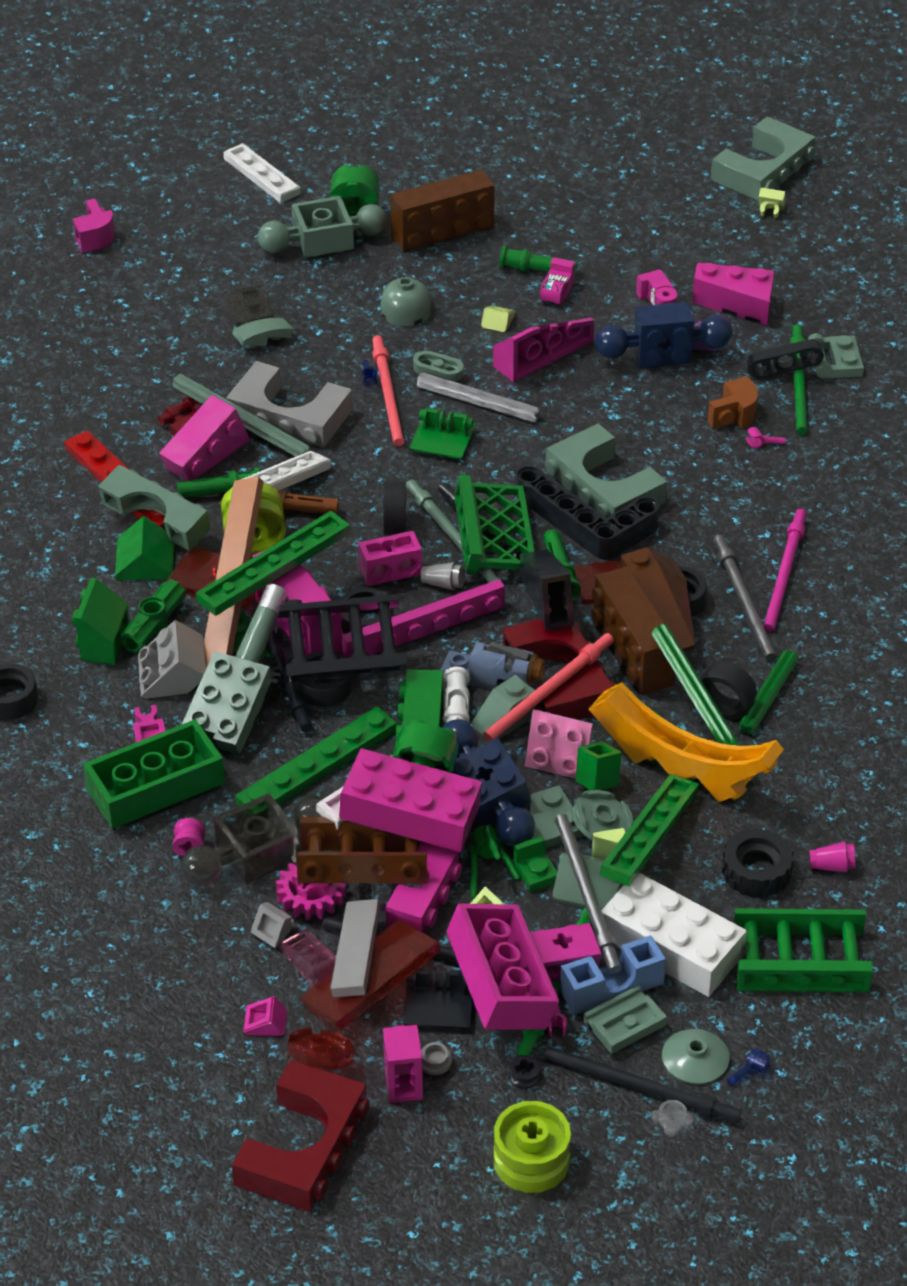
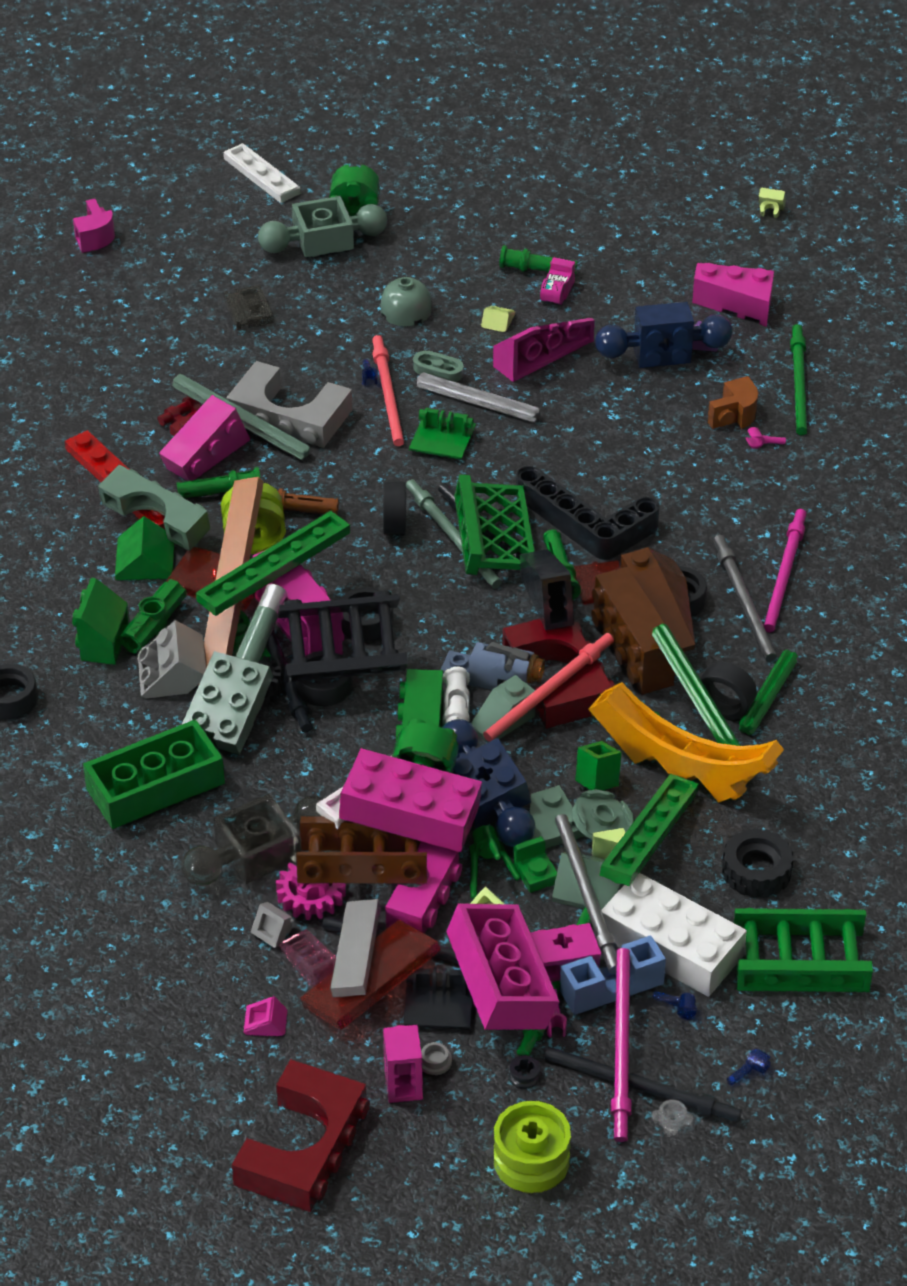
dark pink plate [133,704,166,742] -> none
dark pink wheel [172,818,206,858] -> none
sand green slope [232,318,294,348] -> none
green plate [235,707,397,821] -> none
white tile [241,451,331,491] -> none
clear red tile [287,1028,355,1069] -> none
dark pink plate [342,579,505,658] -> none
dark pink brick [358,531,422,586] -> none
reddish brown brick [390,169,495,251] -> none
light grey cone [421,562,465,591] -> none
bright pink hinge [525,709,593,779] -> none
sand green arch [545,423,667,518] -> none
sand green plate [584,985,667,1054] -> none
dark pink leg [636,269,677,305] -> none
sand green dish [662,1029,730,1086] -> none
sand green arch [711,116,816,201] -> none
black beam [747,339,824,379] -> none
sand green plate [808,333,864,379] -> none
dark pink cone [810,841,856,873] -> none
none -> dark pink bar [611,948,632,1142]
none -> clear blue hand [652,991,697,1020]

